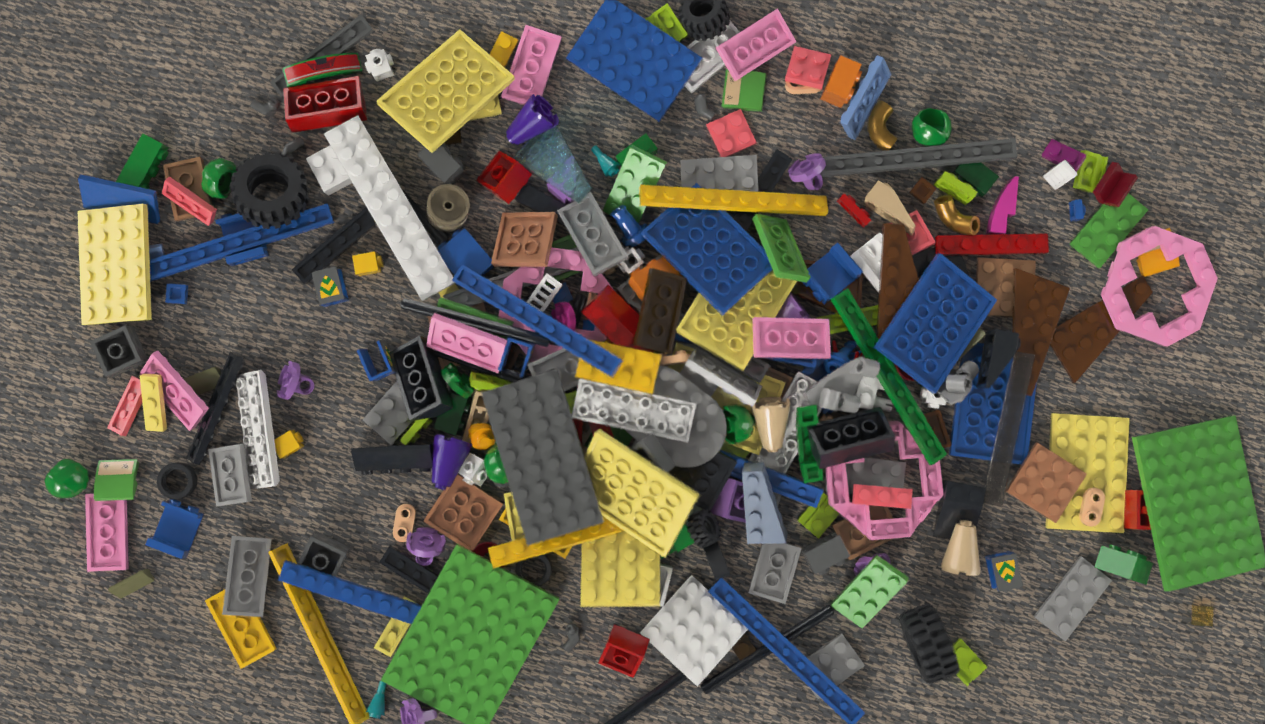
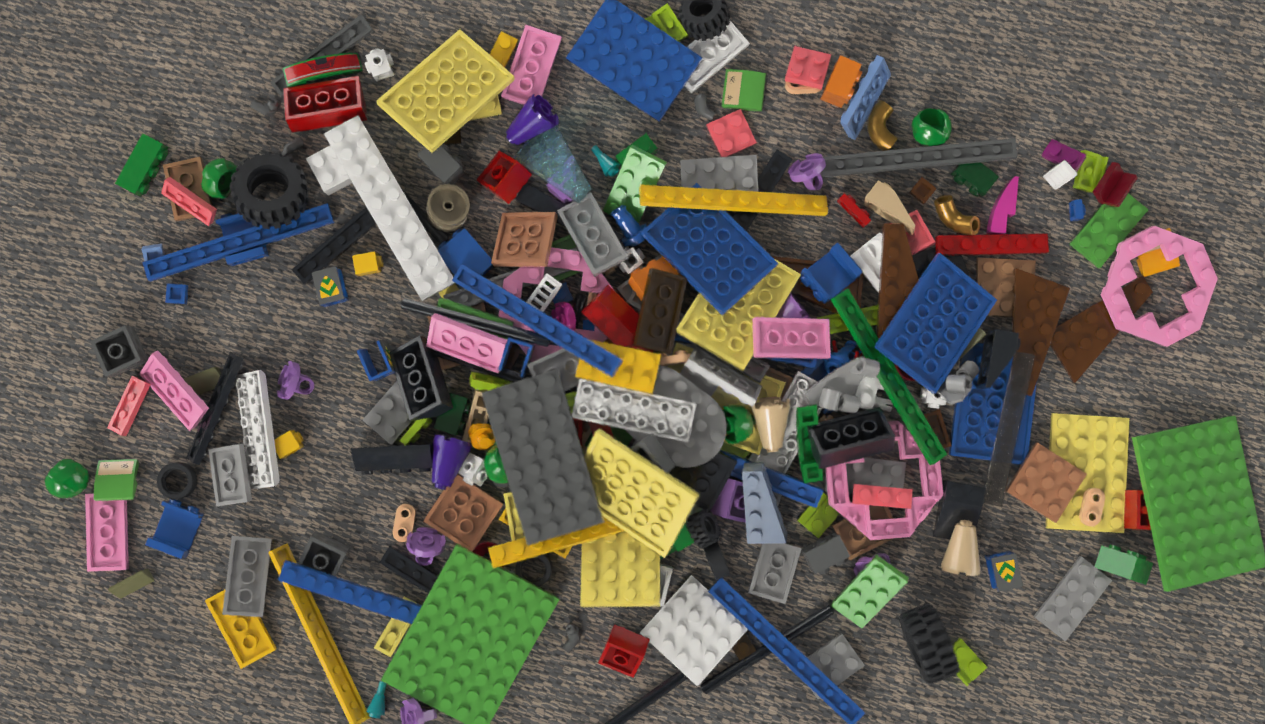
blue tile [78,175,160,224] -> none
light yellow plate [78,204,152,325] -> none
light yellow plate [140,374,167,432] -> none
green tile [441,362,475,398] -> none
bright pink plate [716,9,796,81] -> none
bright green plate [752,214,811,282] -> none
lime plate [934,171,978,206] -> none
clear yellow tile [1191,605,1213,626] -> none

